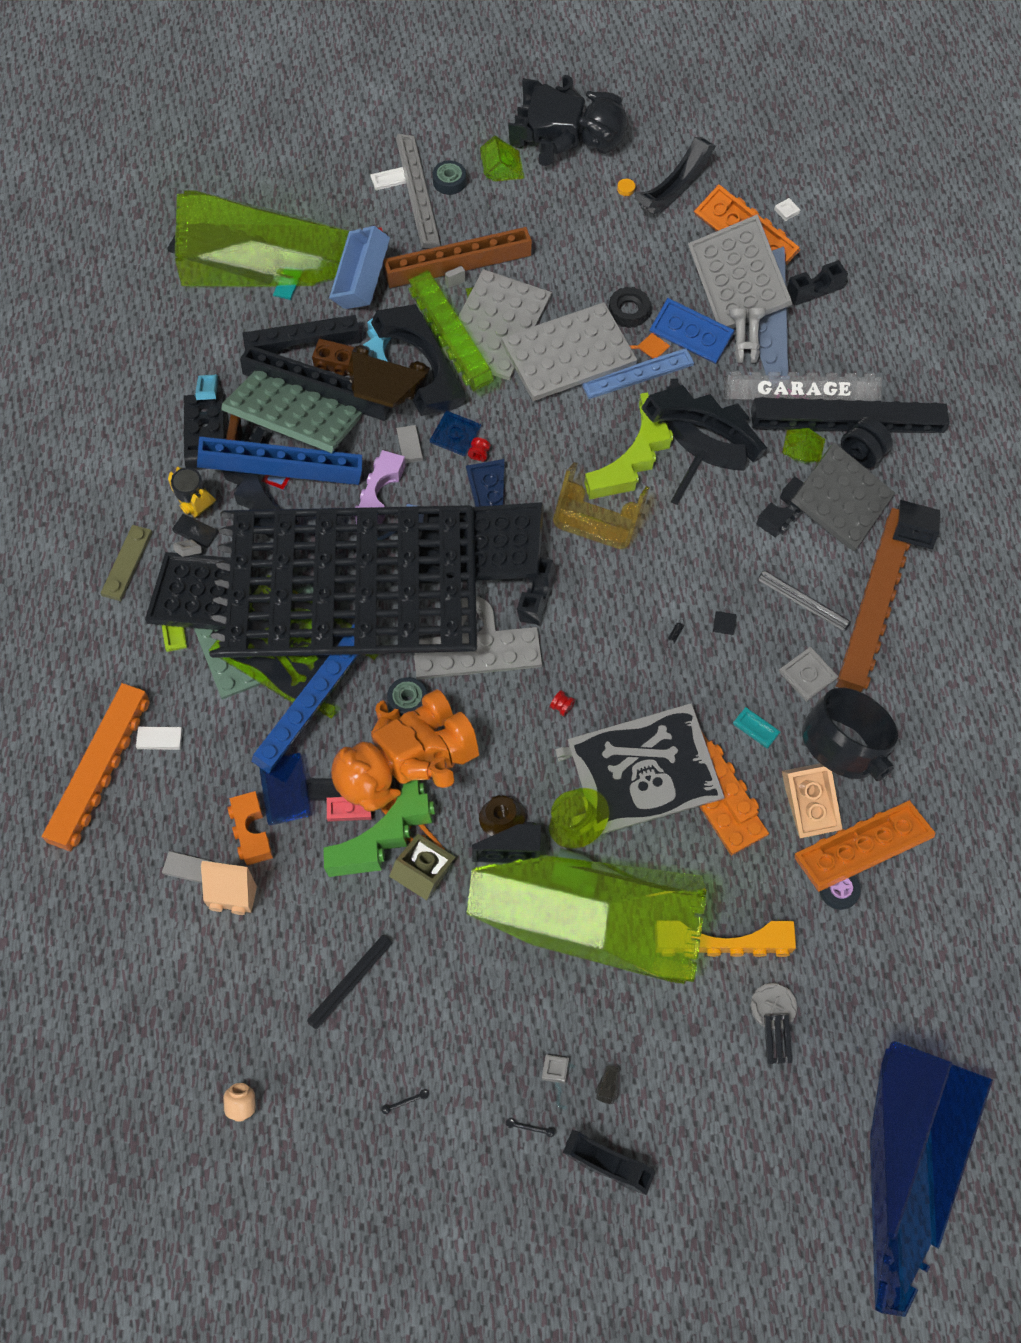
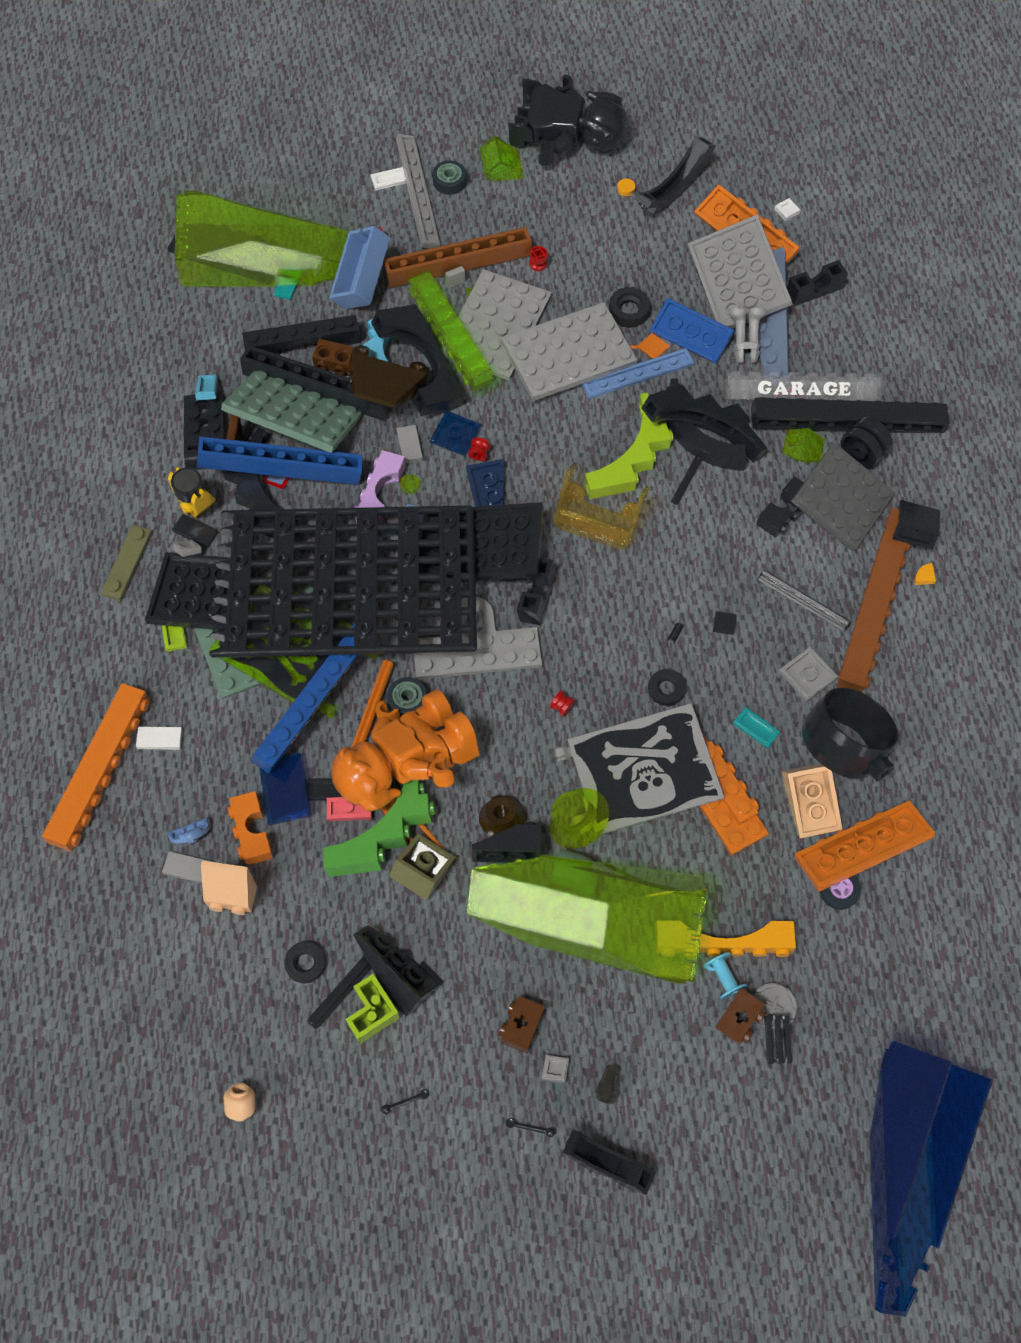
none -> medium blue plate [167,817,211,844]
none -> black tyre [284,941,326,984]
none -> lime brick [345,974,400,1044]
none -> orange axle [351,660,394,748]
none -> black wedge [353,925,444,1017]
none -> clear neon green tile [400,474,420,494]
none -> reddish brown brick [498,996,545,1054]
none -> red wheel [529,246,548,271]
none -> black tyre [648,669,686,706]
none -> medium azure piece [703,952,748,1000]
none -> reddish brown brick [715,988,767,1045]
none -> light orange tile [914,563,936,585]

